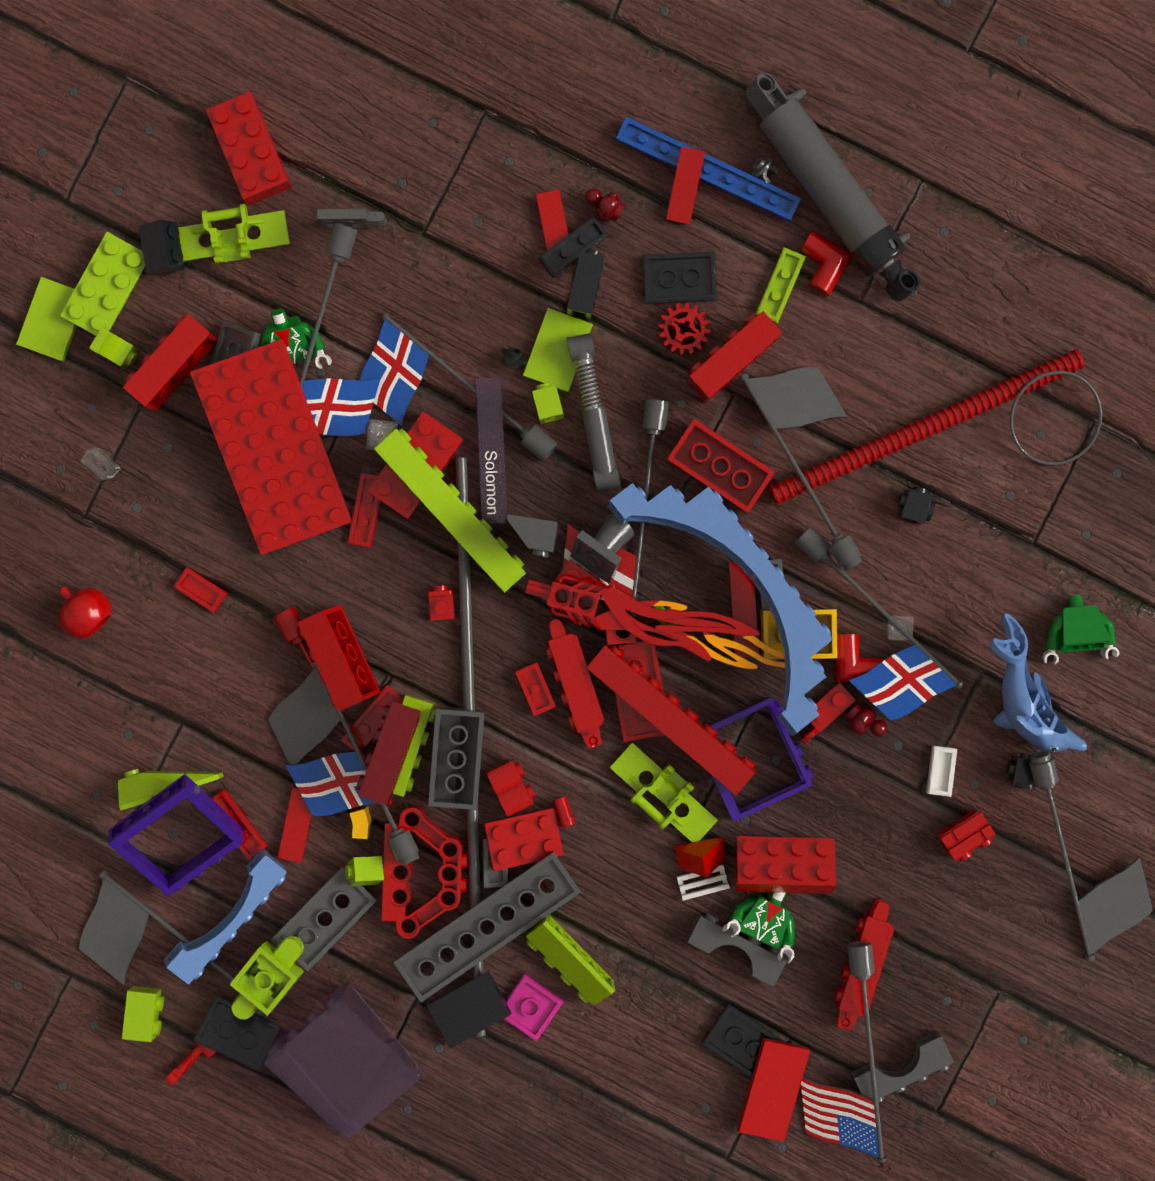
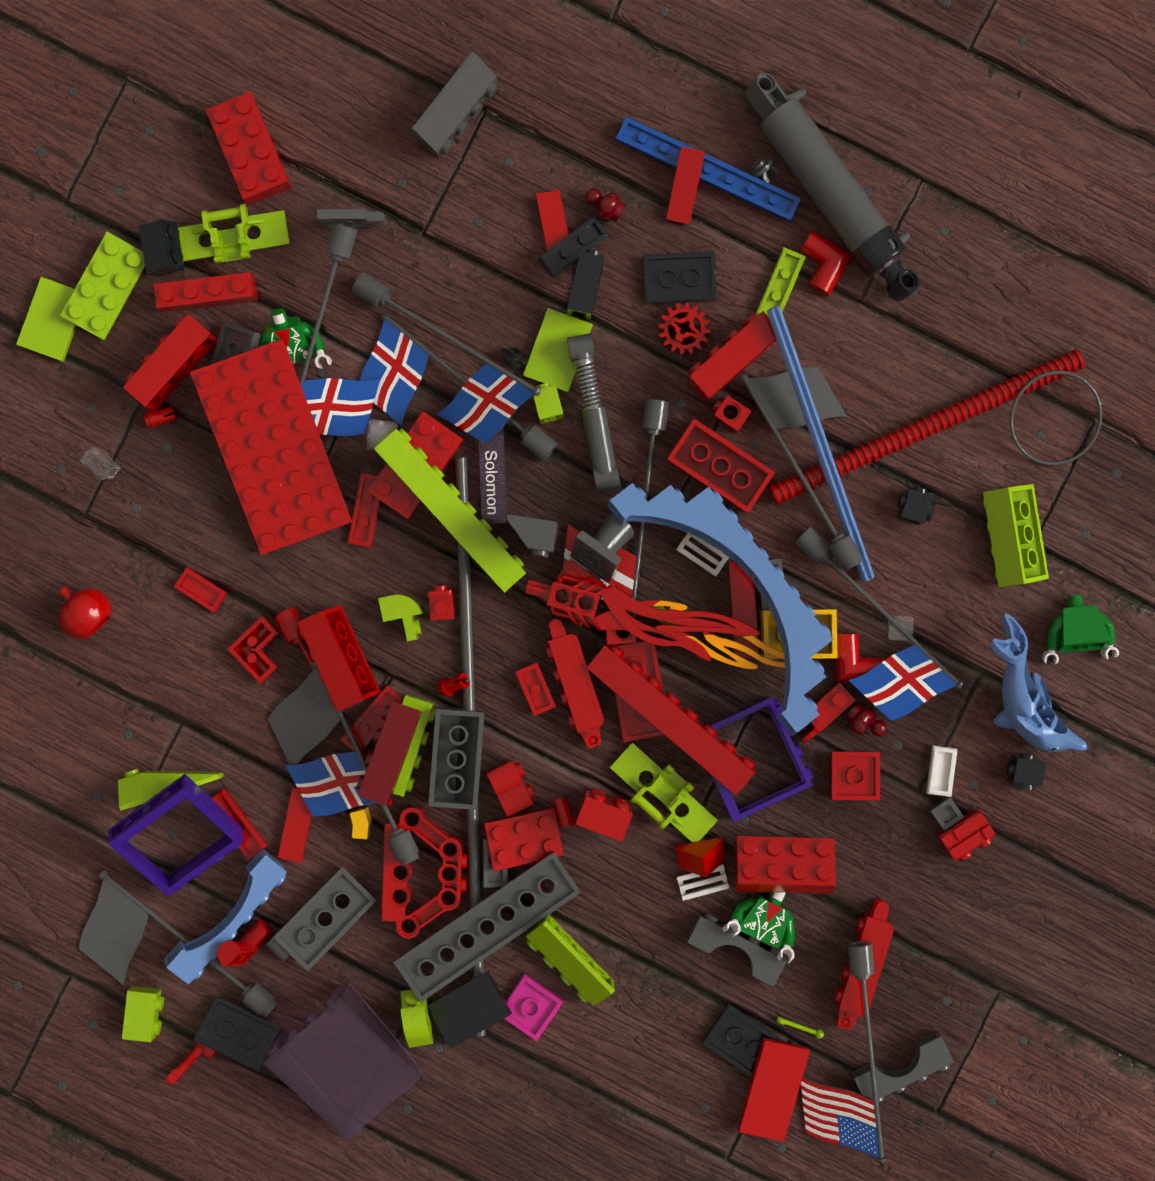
lime arch [89,327,138,369] -> none
lime brick [230,935,304,1020] -> none
lime brick [345,856,384,886] -> none
dark grey flag [1029,751,1153,961] -> none
none -> red pin [144,405,177,429]
none -> red brick [153,272,258,313]
none -> red brick [217,918,275,967]
none -> red brick [227,616,279,684]
none -> flag [352,273,541,443]
none -> lime brick [378,595,423,642]
none -> lime brick [401,989,433,1048]
none -> dark grey slope [412,51,498,158]
none -> red pin [438,673,470,697]
none -> red brick [576,787,633,842]
none -> white tile [676,533,729,577]
none -> red brick [712,395,751,433]
none -> medium blue axle [767,306,874,582]
none -> lime hinge [776,1016,824,1039]
none -> red plate [830,751,880,800]
none -> dark grey plate [929,797,964,831]
none -> lime slope [983,484,1049,587]

